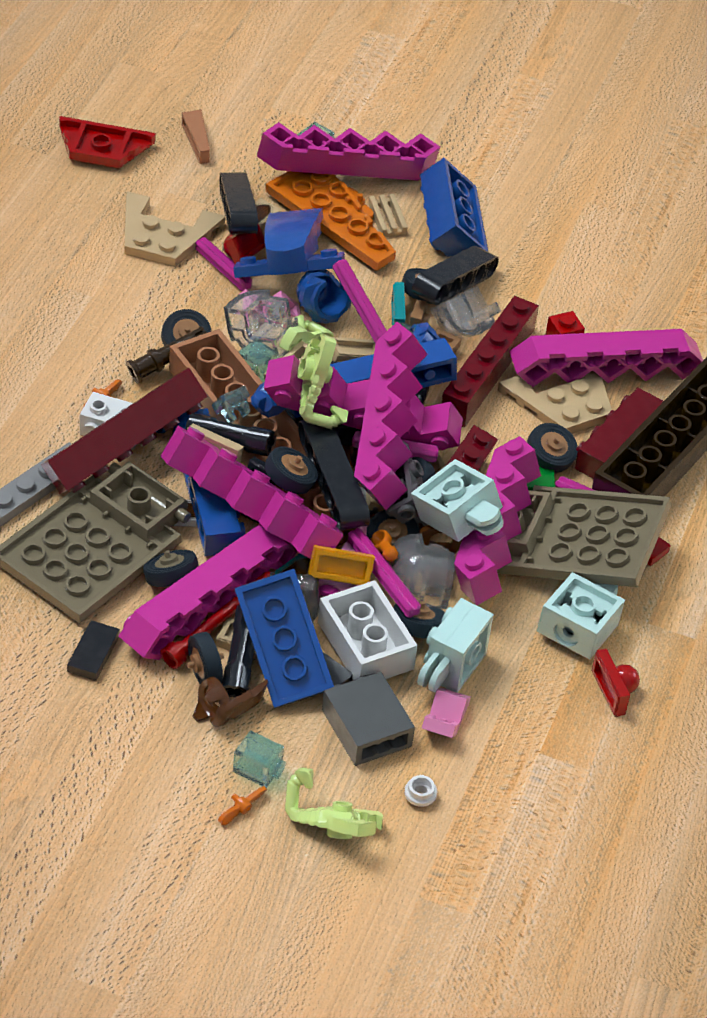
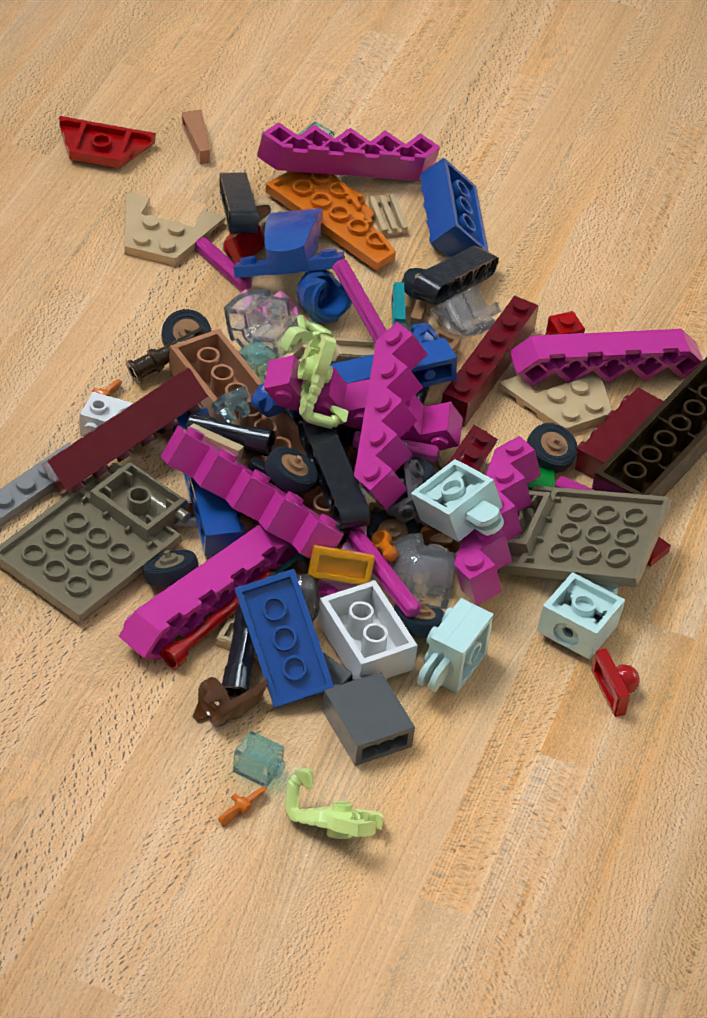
black tile [67,620,120,681] -> none
black wheel [187,632,224,684] -> none
white plate [404,775,437,807] -> none
bright pink slope [422,688,471,738] -> none

